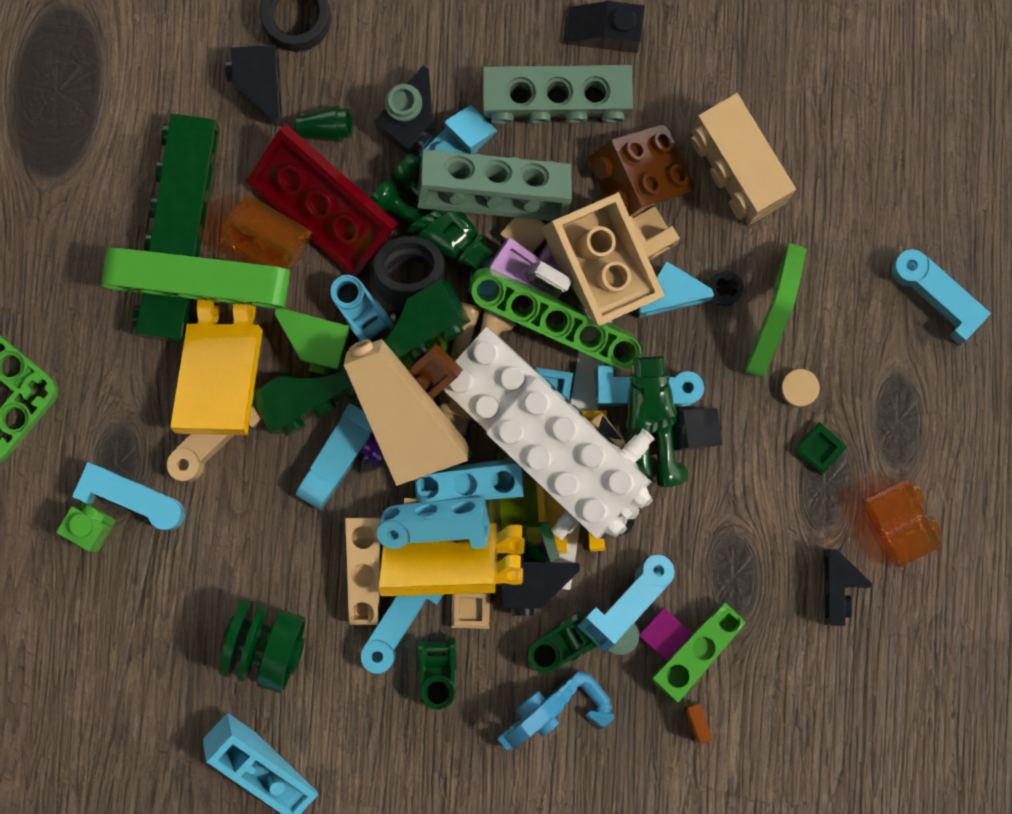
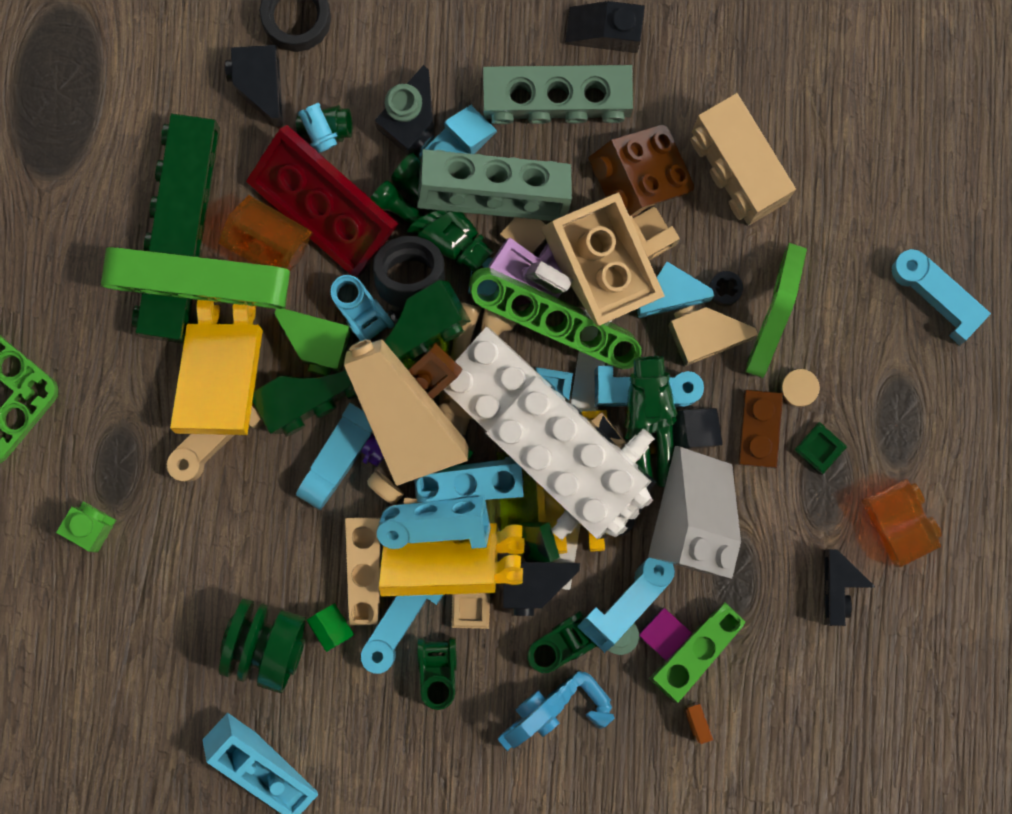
medium azure leg [72,462,185,531] -> none
none -> medium azure pin [297,103,338,153]
none -> green tile [307,603,354,652]
none -> tan tile [367,470,404,505]
none -> light grey slope [648,446,741,579]
none -> tan slope [668,305,758,367]
none -> reddish brown plate [738,390,783,469]

